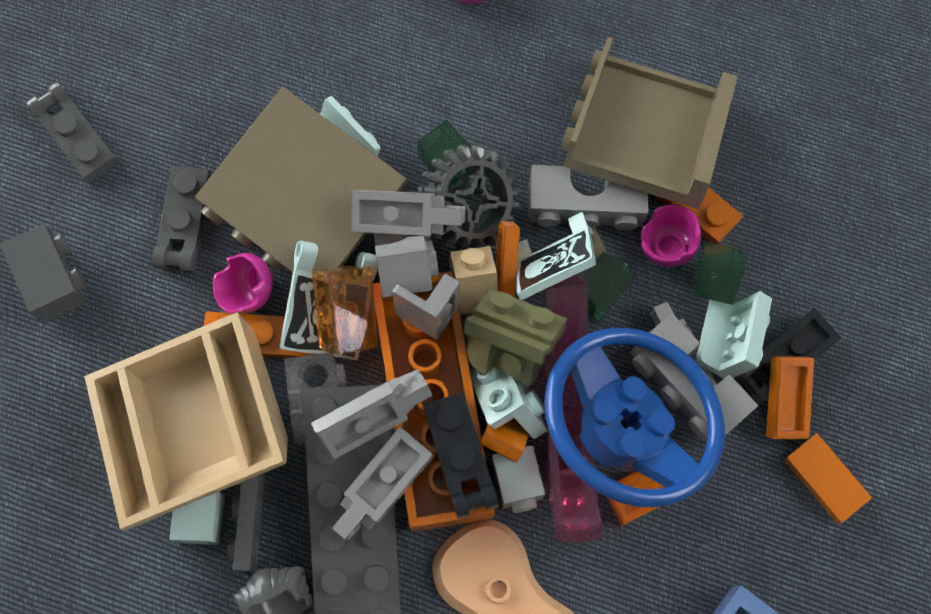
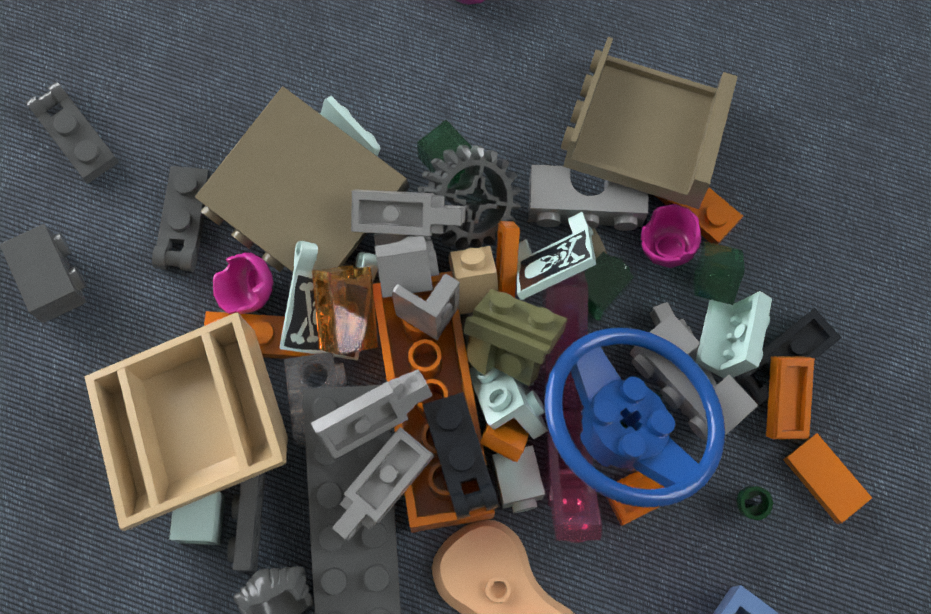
none -> dark green hinge [736,485,773,520]

